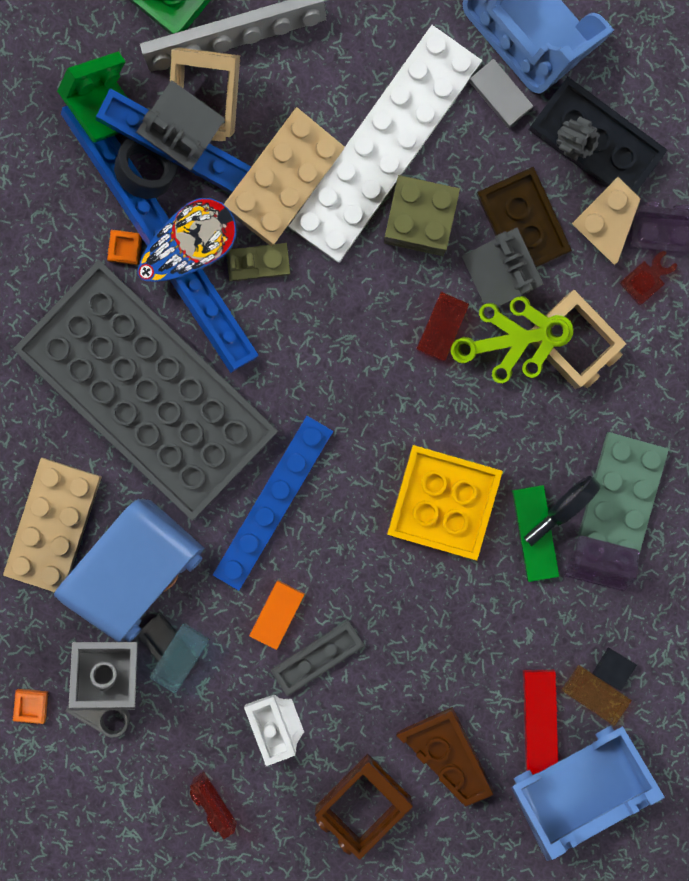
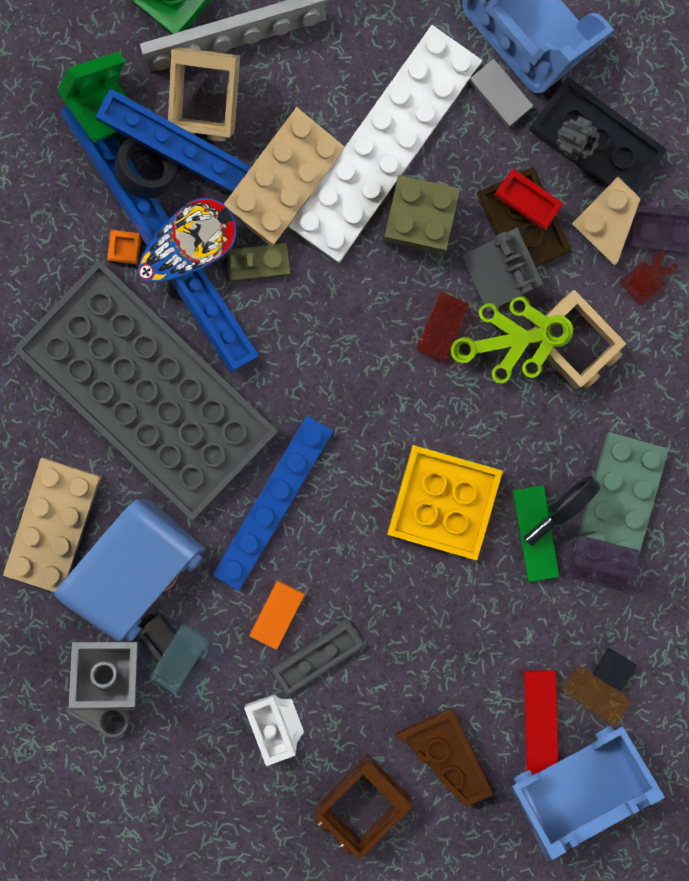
orange tile [13,689,48,724] -> none
dark grey hinge [136,80,225,171] -> none
clear red plate [189,771,237,839] -> none
none -> red tile [494,168,564,231]

